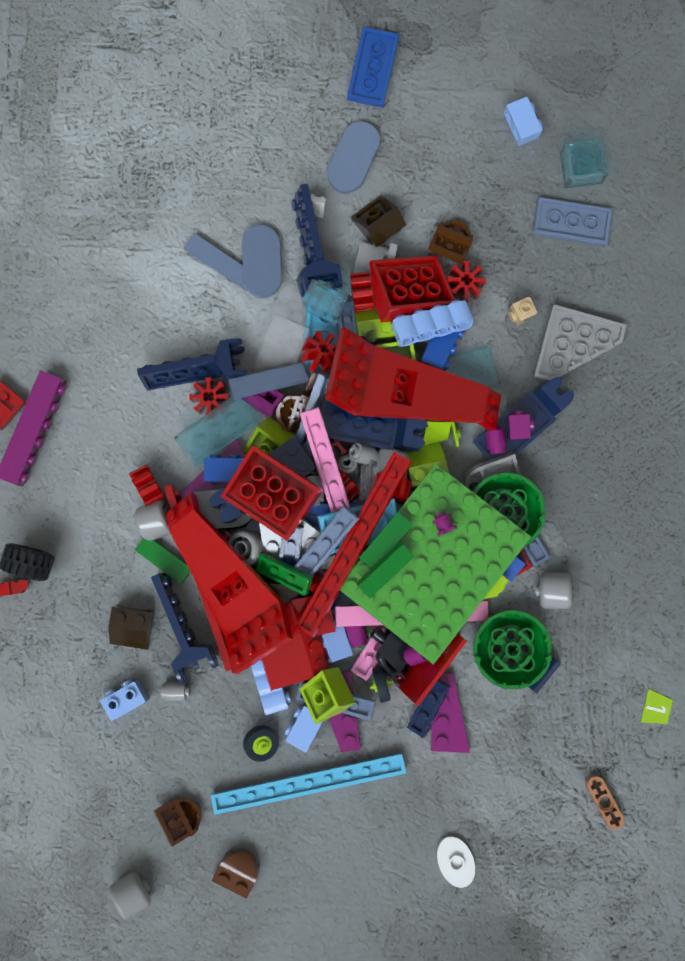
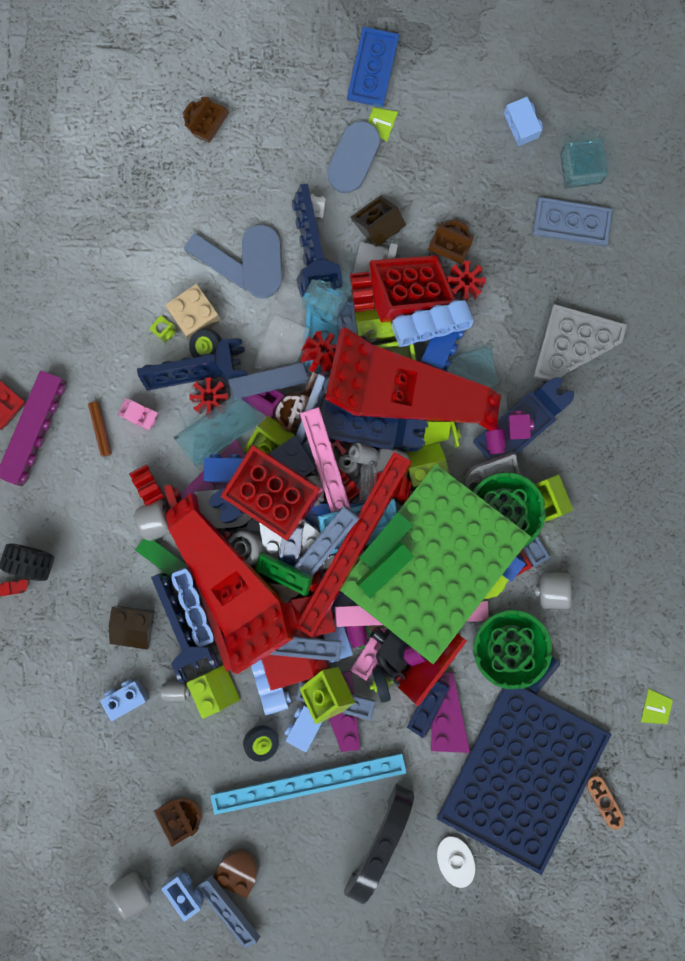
magenta brick [432,511,457,537] -> none
tan bracket [508,297,537,326] -> none
none -> dark orange axle [88,401,111,457]
none -> bright pink brick [117,398,158,430]
none -> lime bracket [149,316,177,343]
none -> light blue brick [161,869,204,922]
none -> tan brick [165,284,221,341]
none -> light blue brick [172,566,214,647]
none -> reddish brown slope [183,97,229,143]
none -> lime slope [187,665,241,719]
none -> black wheel [189,329,222,358]
none -> sand blue plate [196,875,260,948]
none -> sand blue tile [269,636,341,661]
none -> black arch [344,784,414,904]
none -> lime sticker [368,108,398,142]
none -> dark blue tile [436,688,612,875]
none -> lime slope [535,475,574,522]

